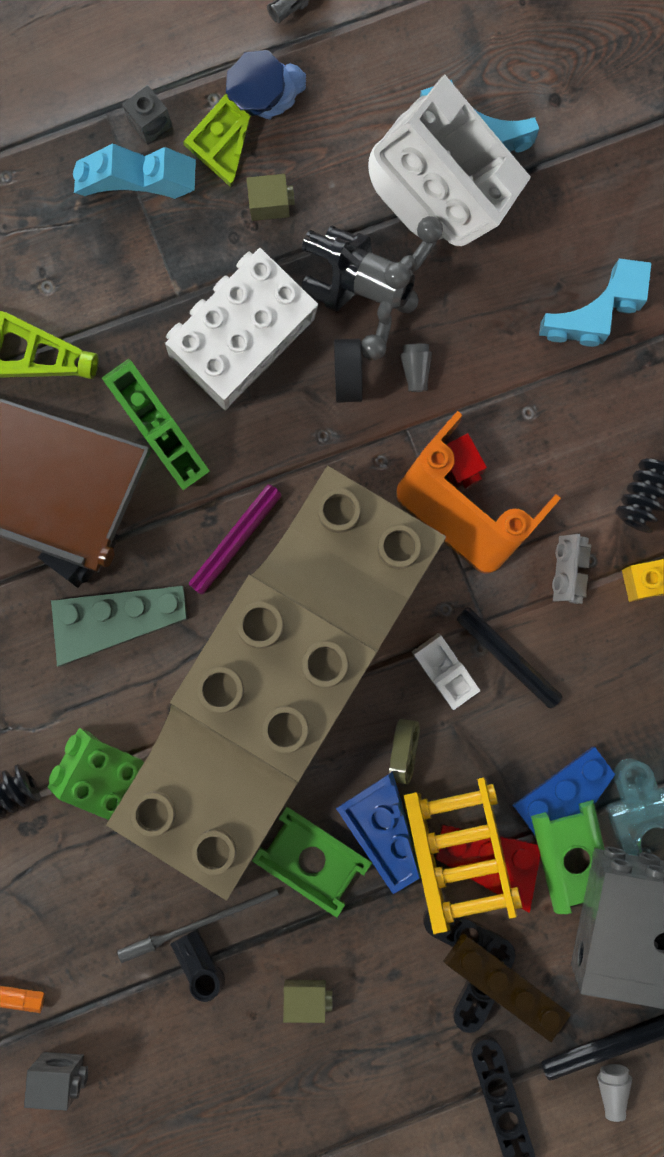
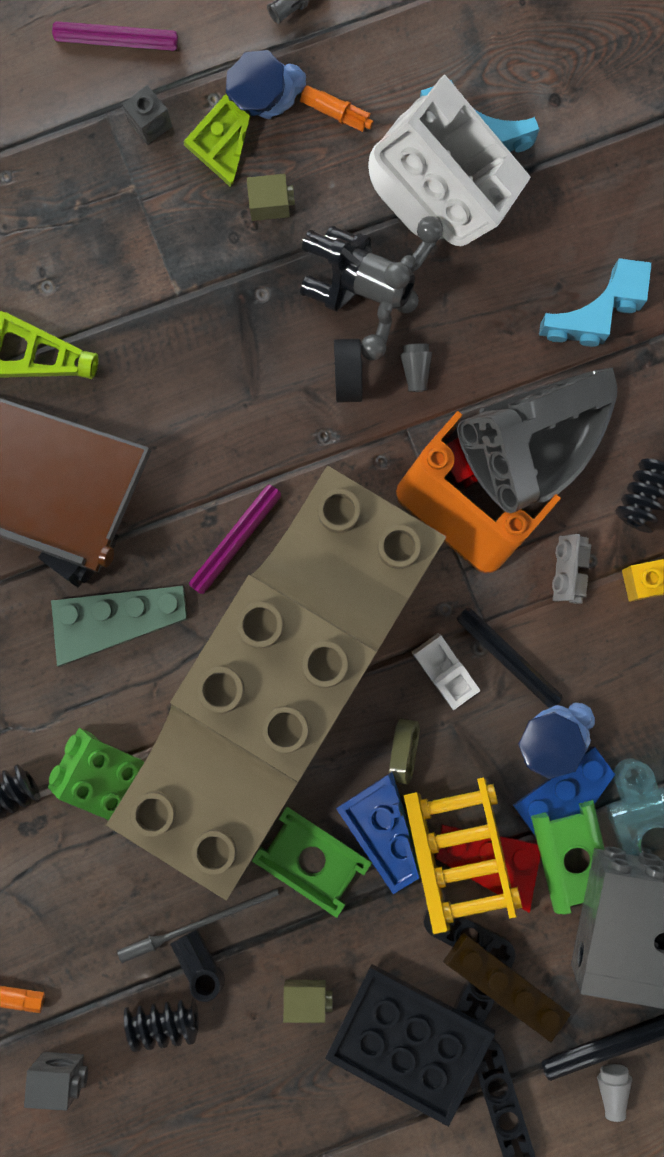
medium azure arch [73,143,196,199] -> none
bright green brick [102,359,210,490] -> none
white brick [165,248,318,411] -> none
none -> magenta axle [52,21,178,51]
none -> black piece [123,998,199,1052]
none -> orange piece [300,85,374,132]
none -> black plate [325,964,495,1127]
none -> dark grey panel [457,367,618,513]
none -> dark blue piece [518,703,595,779]

